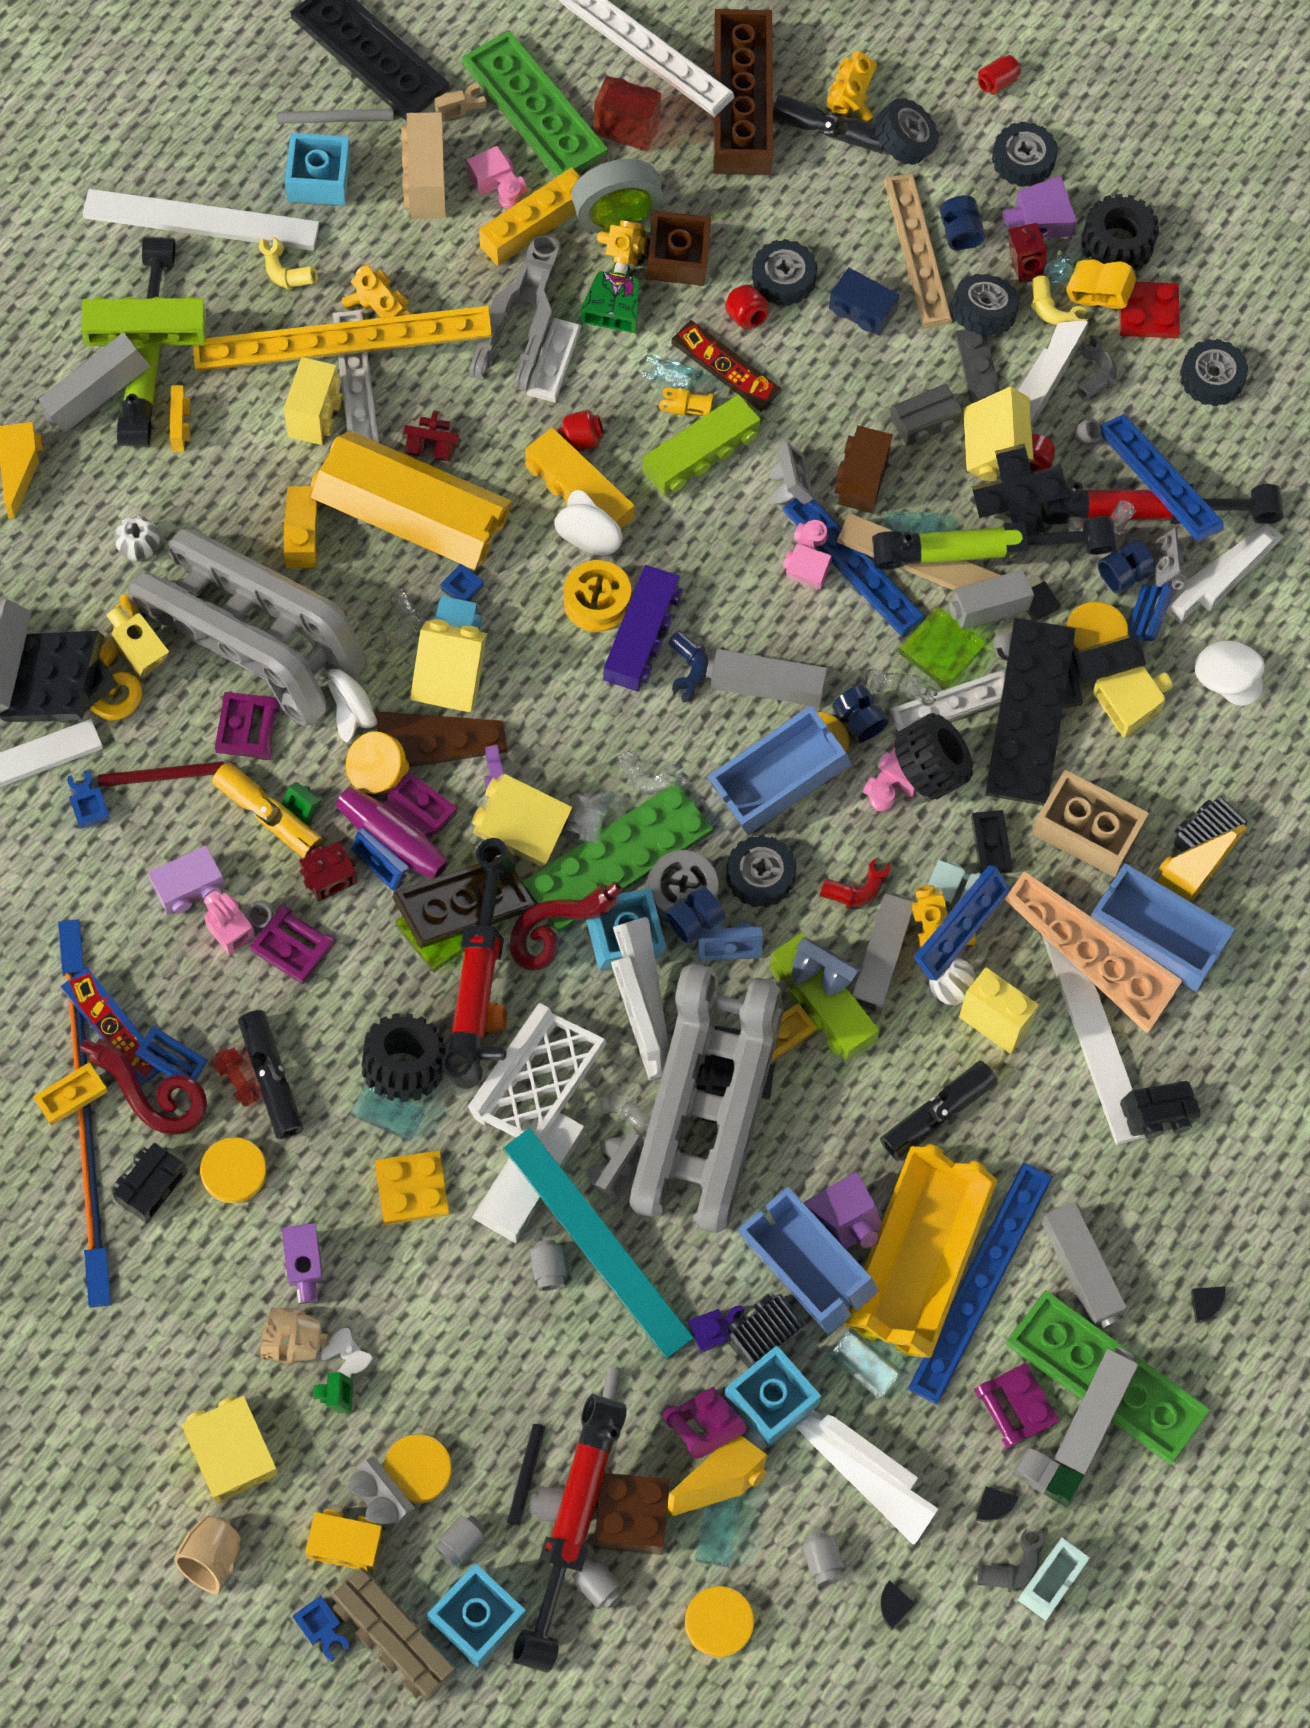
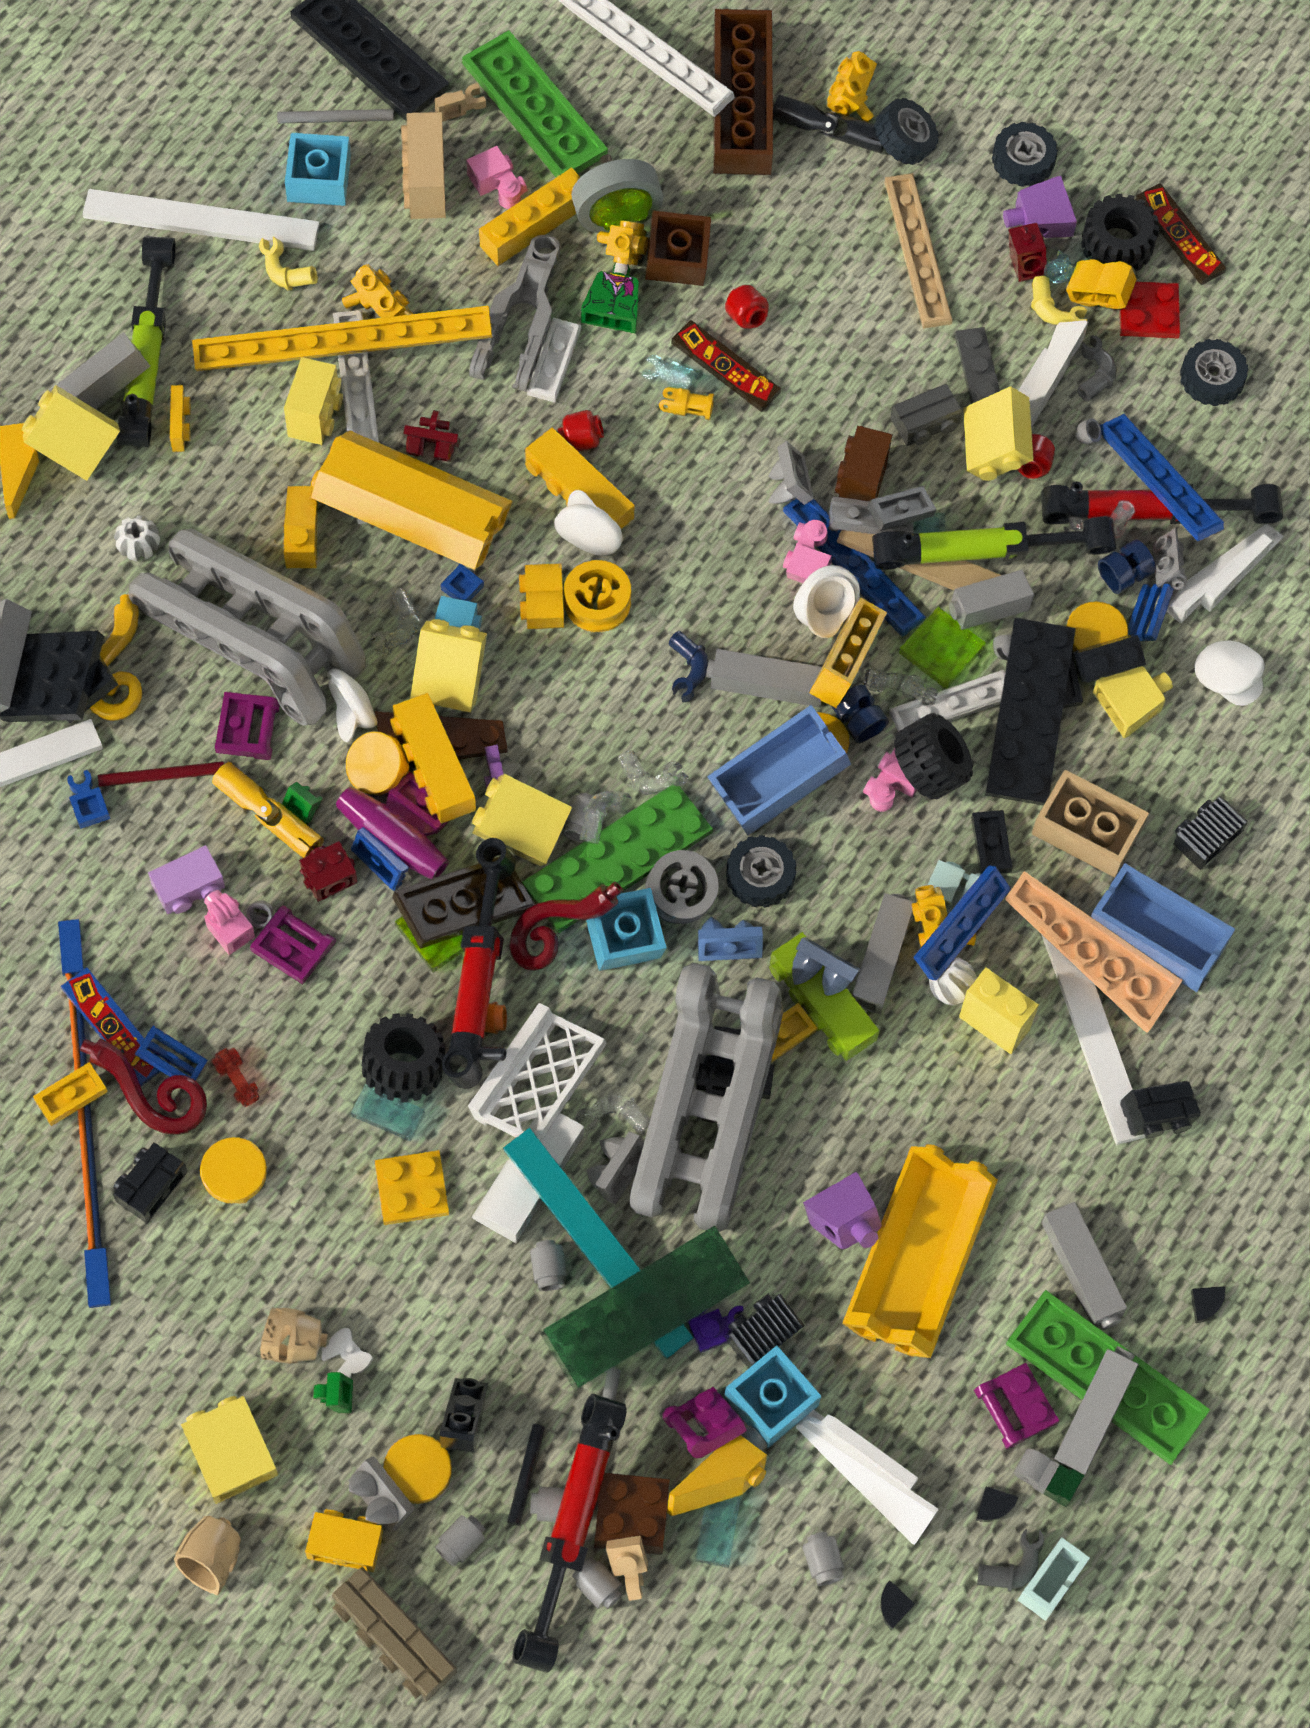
lime brick [81,296,206,346] -> none
light yellow torso [106,605,169,679] -> none
black piece [237,1010,304,1139] -> none
medium lavender torso [282,1223,323,1304] -> none
blue plate [292,1595,350,1662] -> none
medium azure brick [427,1563,526,1669] -> none
clear red piece [594,75,661,152] -> none
dark purple brick [603,565,683,692] -> none
white wedge [611,917,669,1081] -> none
lime brick [642,394,760,495] -> none
dark blue wheel [665,885,726,945] -> none
yellow tile [685,1586,754,1659] -> none
medium blue piece [737,1187,879,1335] -> none
black wheel [752,239,817,306] -> none
red piece [820,858,890,909] -> none
dark blue brick [829,267,900,336] -> none
clear light blue plate [829,1328,903,1399] -> none
black piece [880,1060,997,1161] -> none
blue tile [907,1162,1053,1405] -> none
dark blue wheel [940,195,985,251] -> none
black wheel [951,274,1020,336] -> none
black plate [972,444,1068,535] -> none
red brick [977,55,1021,95] -> none
black tile [1027,581,1061,621] -> none
yellow slope [1156,824,1248,902] -> none
none -> light yellow brick [21,385,120,481]
none -> yellow brick [390,693,476,824]
none -> black slope [439,1378,488,1453]
none -> yellow brick [519,563,564,629]
none -> clear green brick [541,1226,750,1392]
none -> tan plate [606,1536,648,1601]
none -> white piece [793,565,860,638]
none -> yellow brick [809,597,887,708]
none -> light grey hinge [829,496,913,534]
none -> dark grey plate [867,486,937,531]
none -> tile [1135,183,1226,285]

